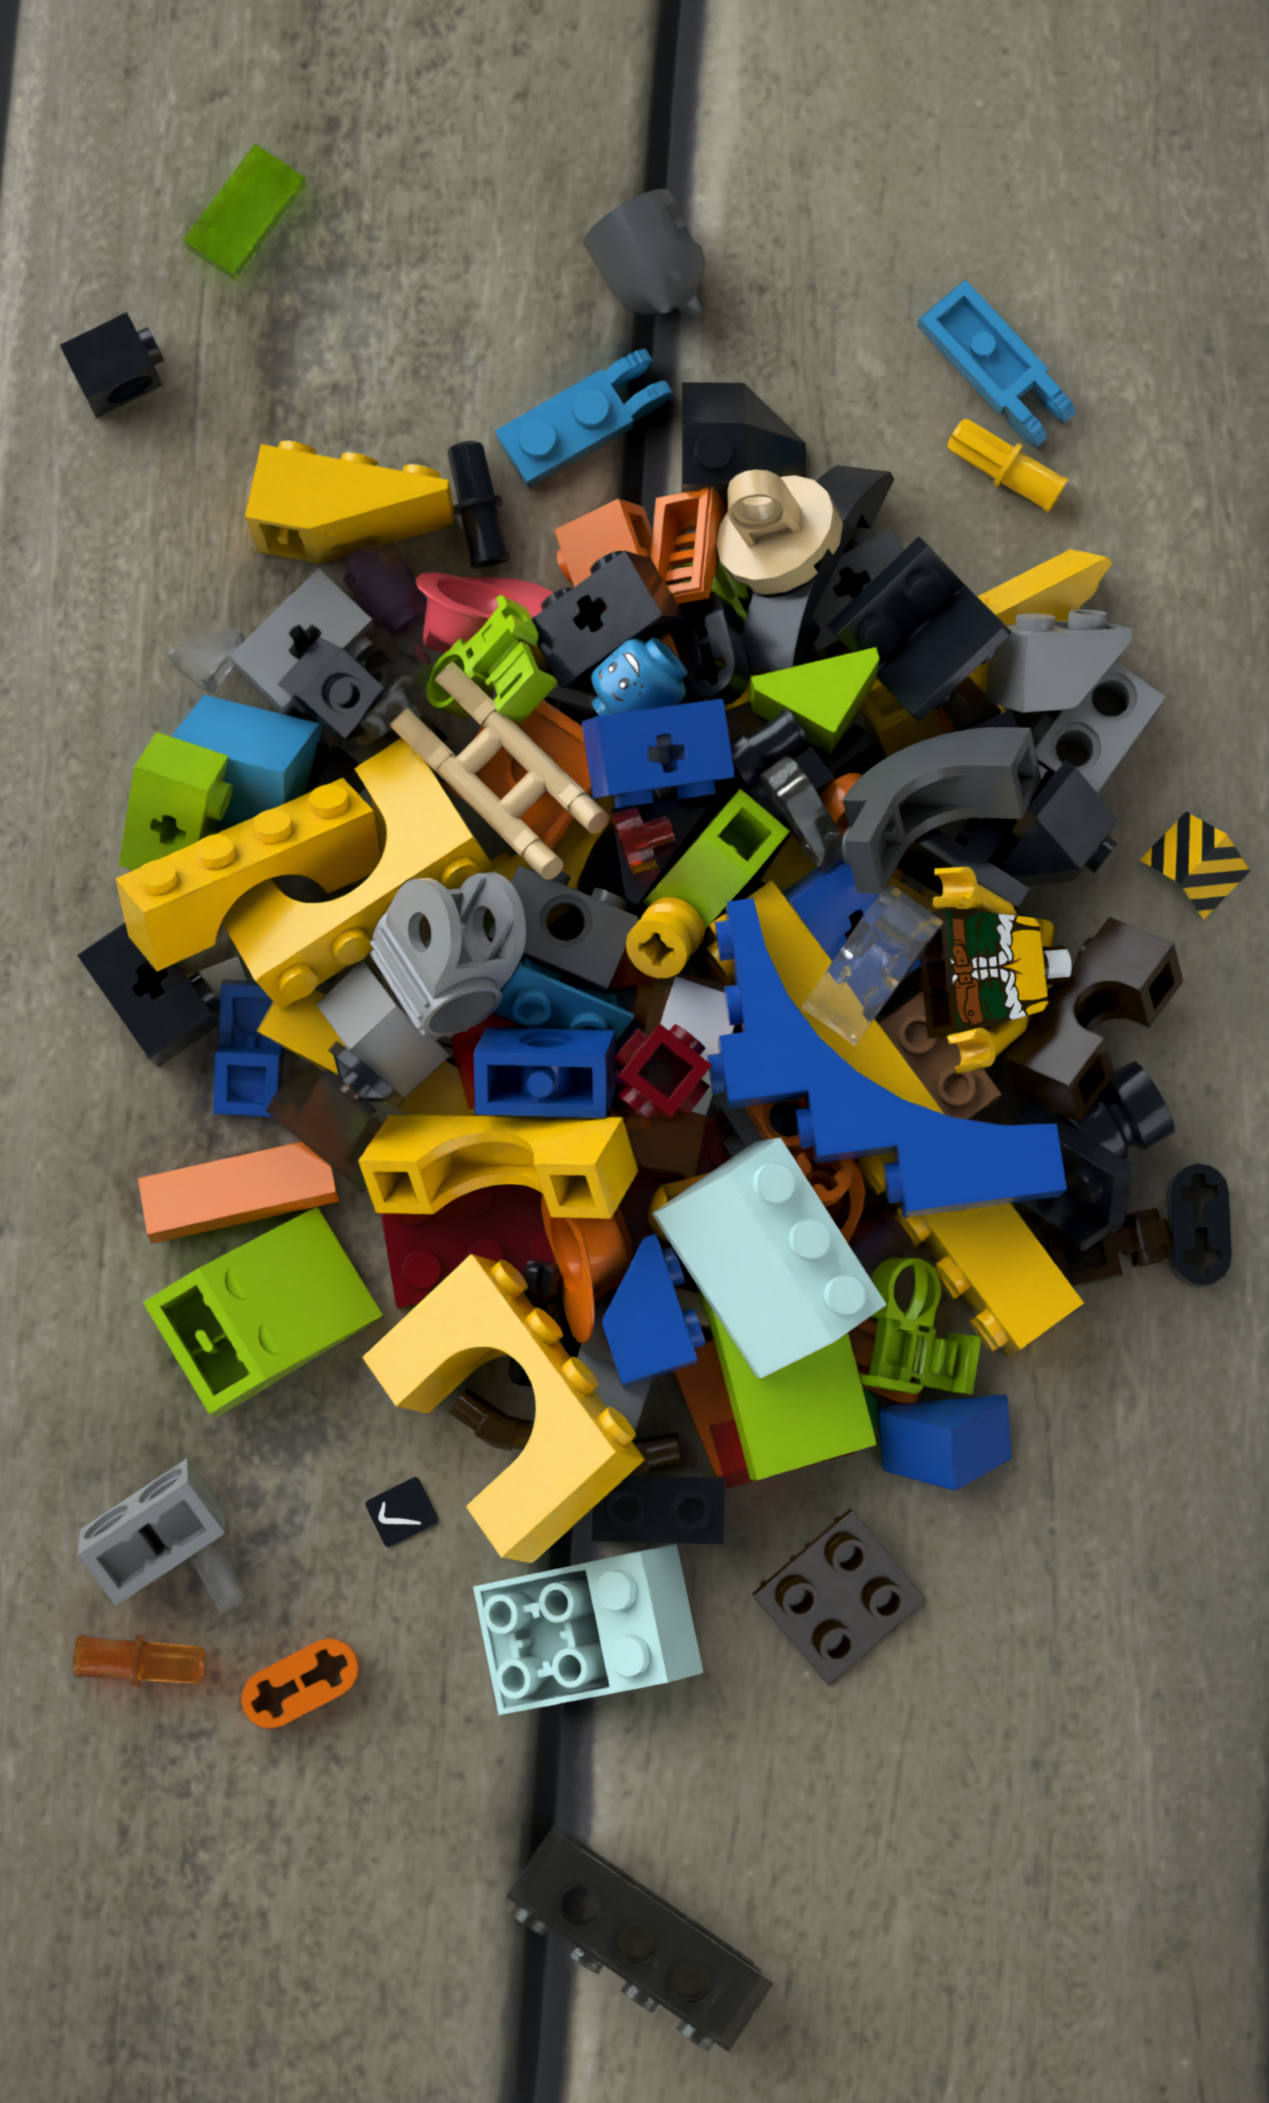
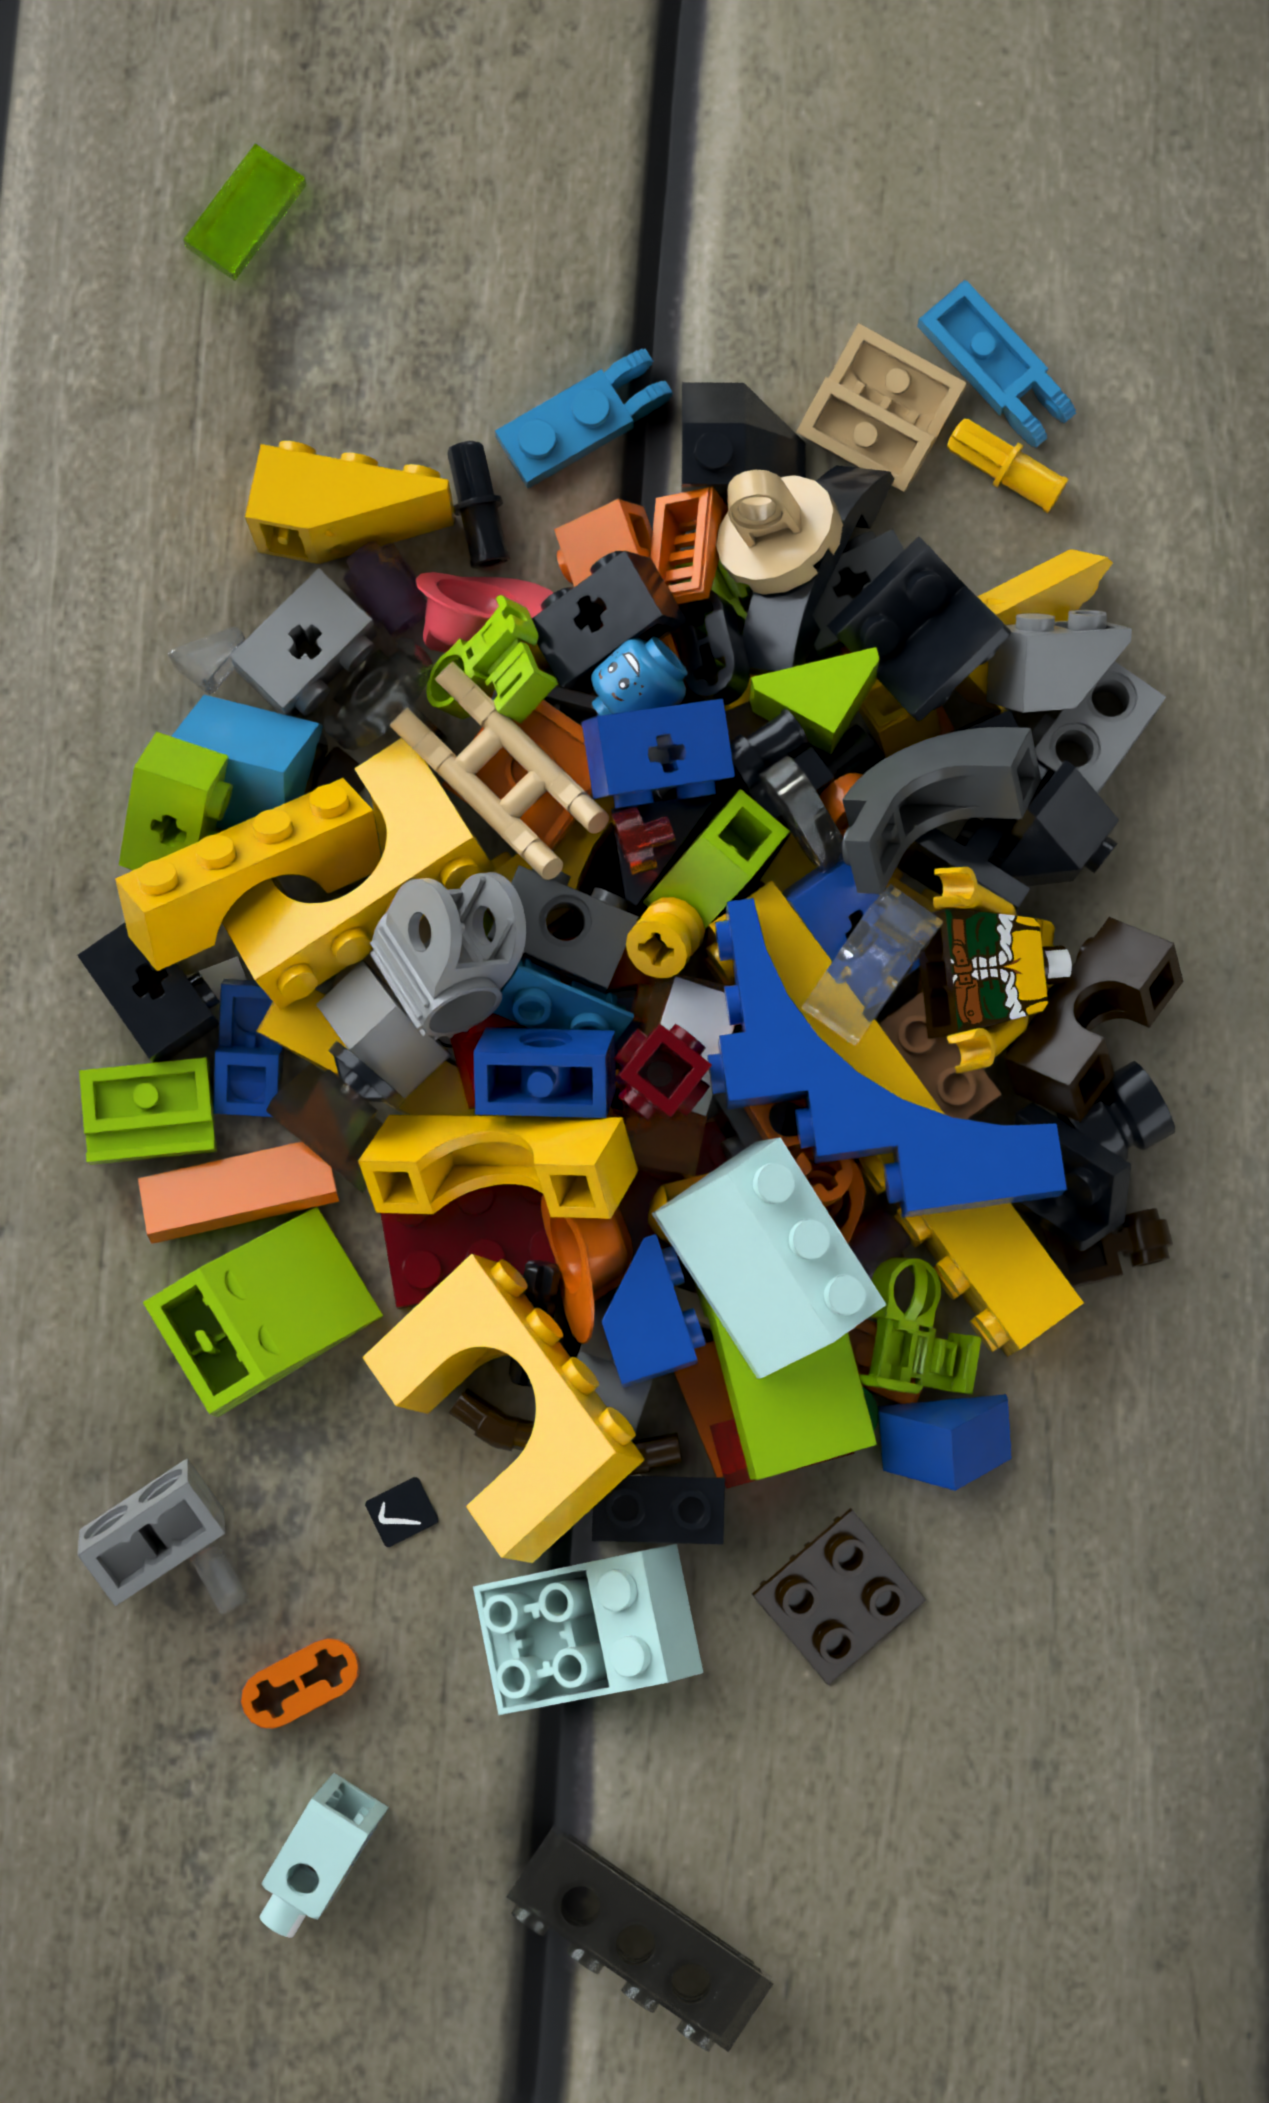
black brick [60,312,164,418] -> none
clear orange axle [73,1635,207,1687] -> none
black brick [277,637,387,738] -> none
dark grey piece [583,189,706,318] -> none
sticker [1140,811,1250,920] -> none
black beam [1166,1164,1232,1288] -> none
none -> lime plate [79,1057,217,1165]
none -> light aqua torso [260,1773,389,1938]
none -> tan slope [796,323,968,492]

